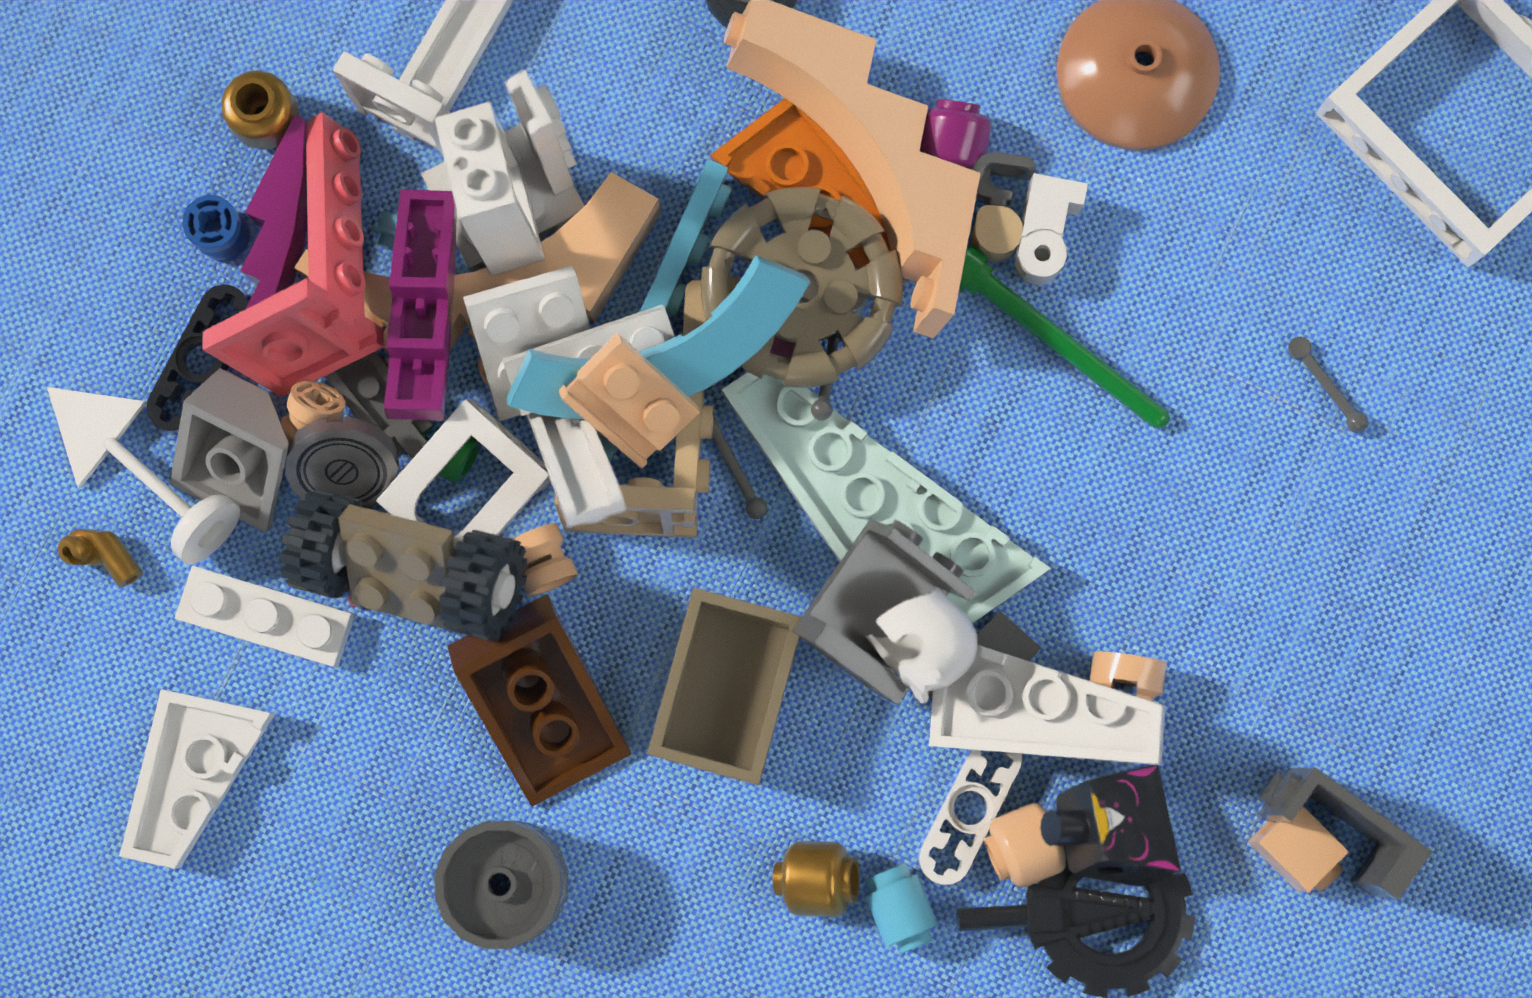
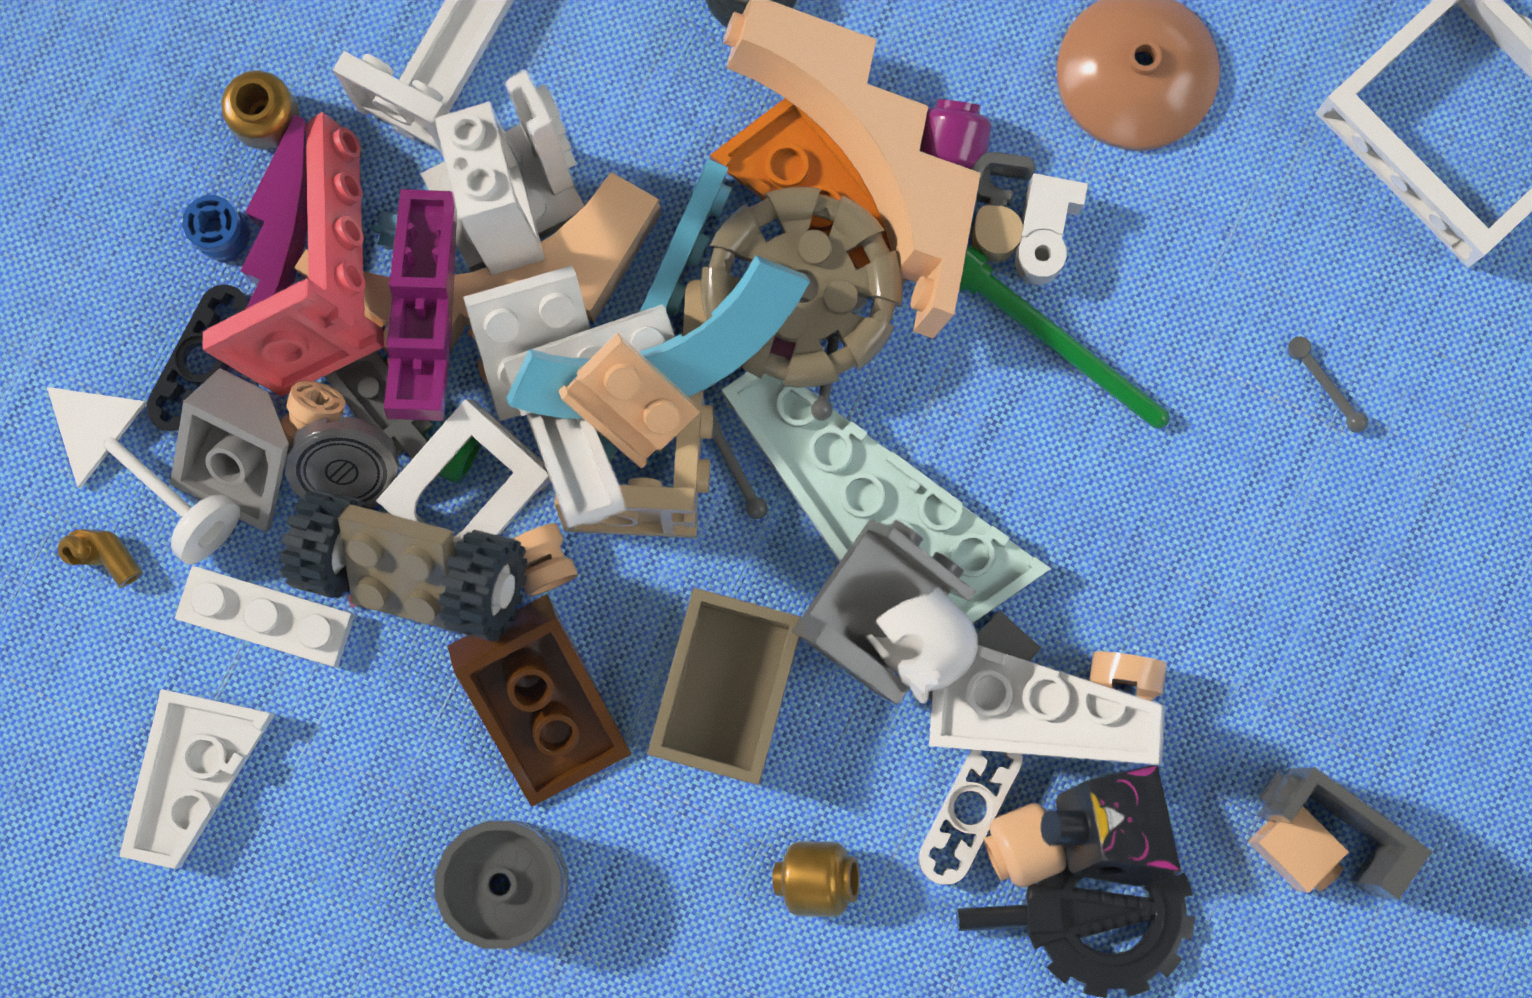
medium azure brick [865,863,938,954] -> none

